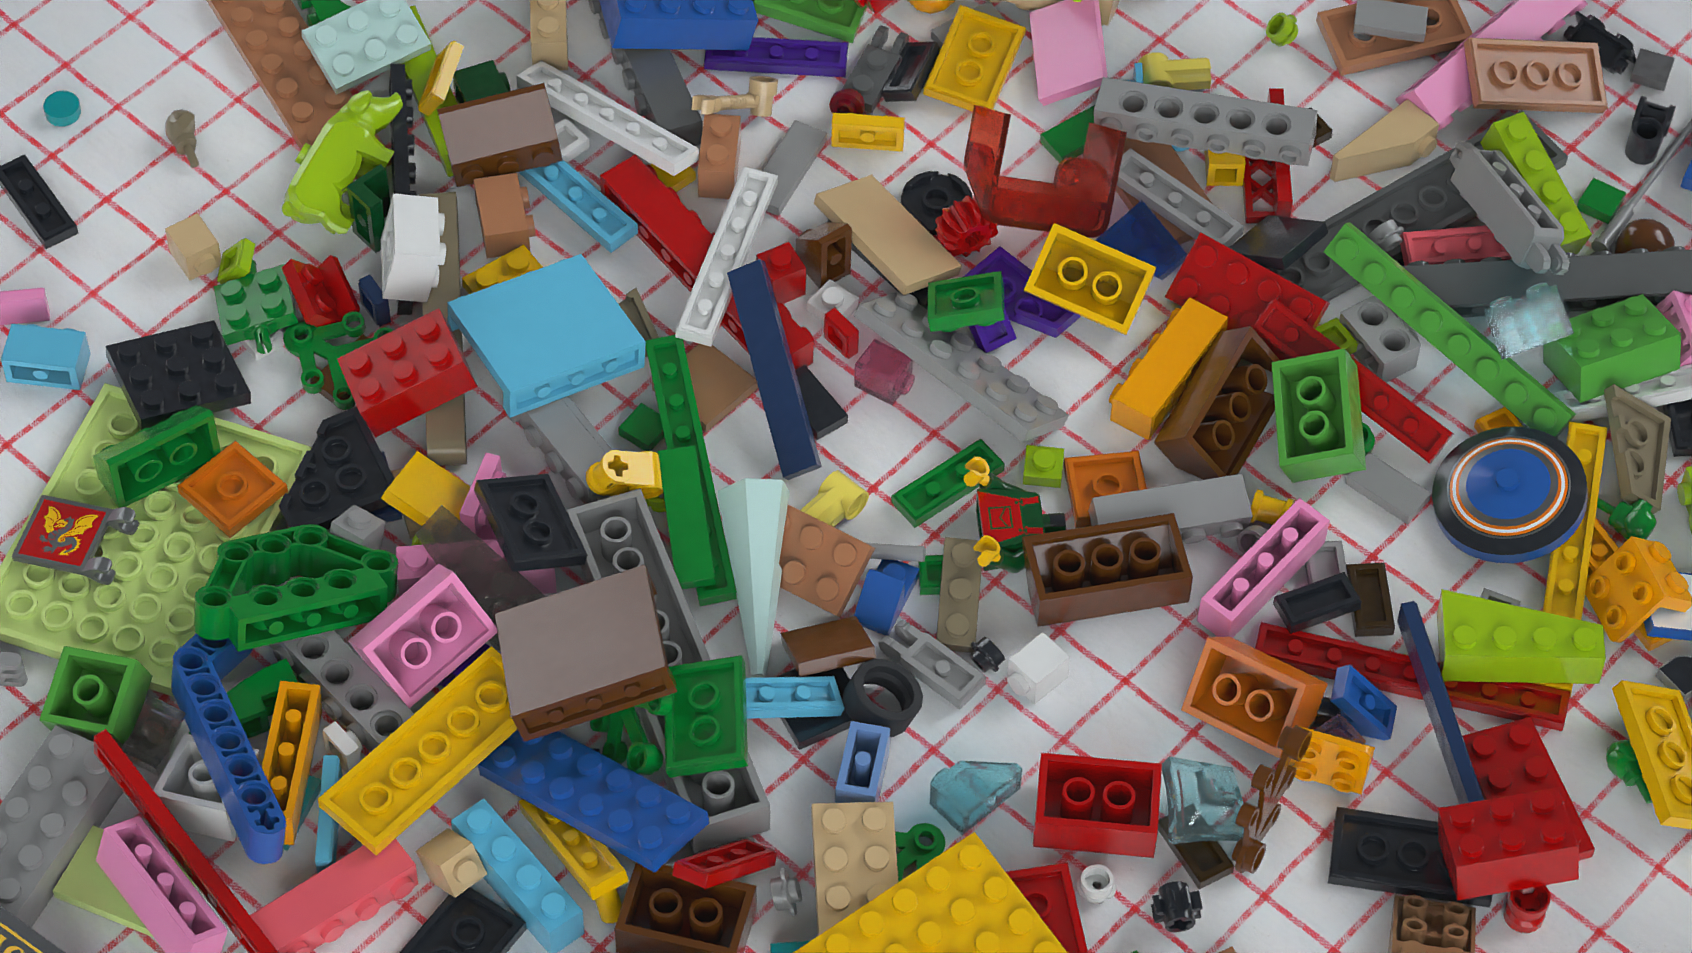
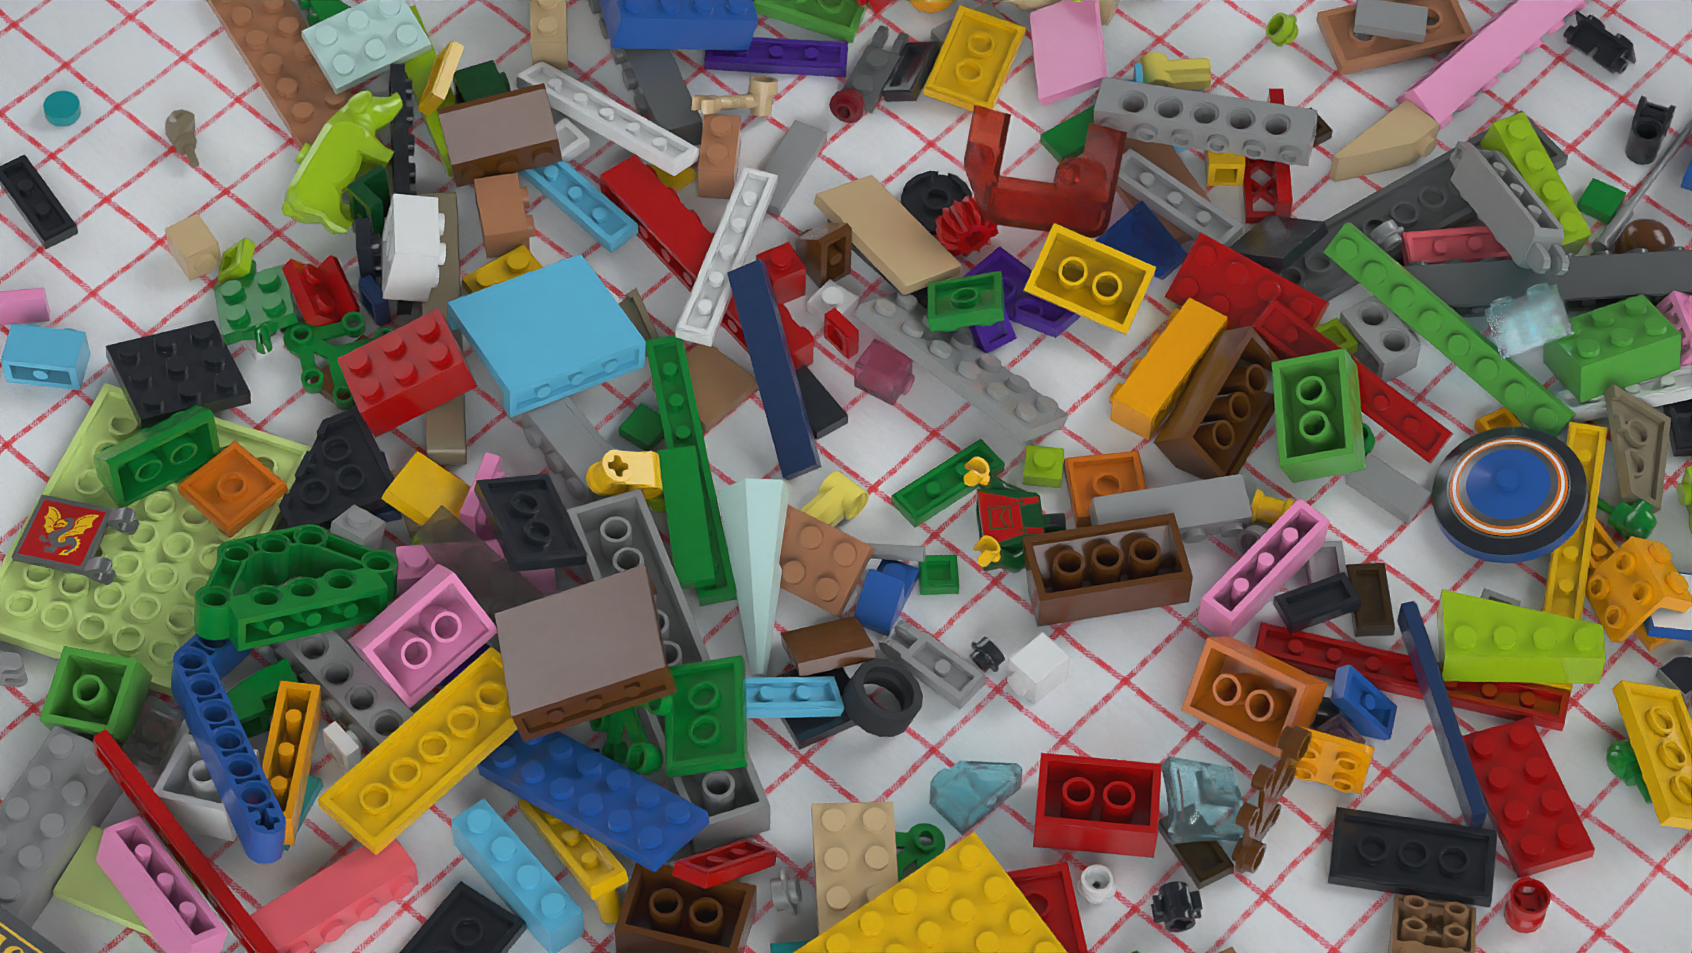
medium azure tile [315,755,343,873] -> none
tan brick [416,828,487,898] -> none
yellow plate [831,113,905,152] -> none
medium blue brick [835,721,890,803] -> none
dark tan plate [936,537,982,653] -> none
red brick [1438,787,1579,901] -> none
nougat tile [1464,38,1608,113] -> none
flat silver tile [1630,48,1675,91] -> none
none -> black plate [355,218,382,284]

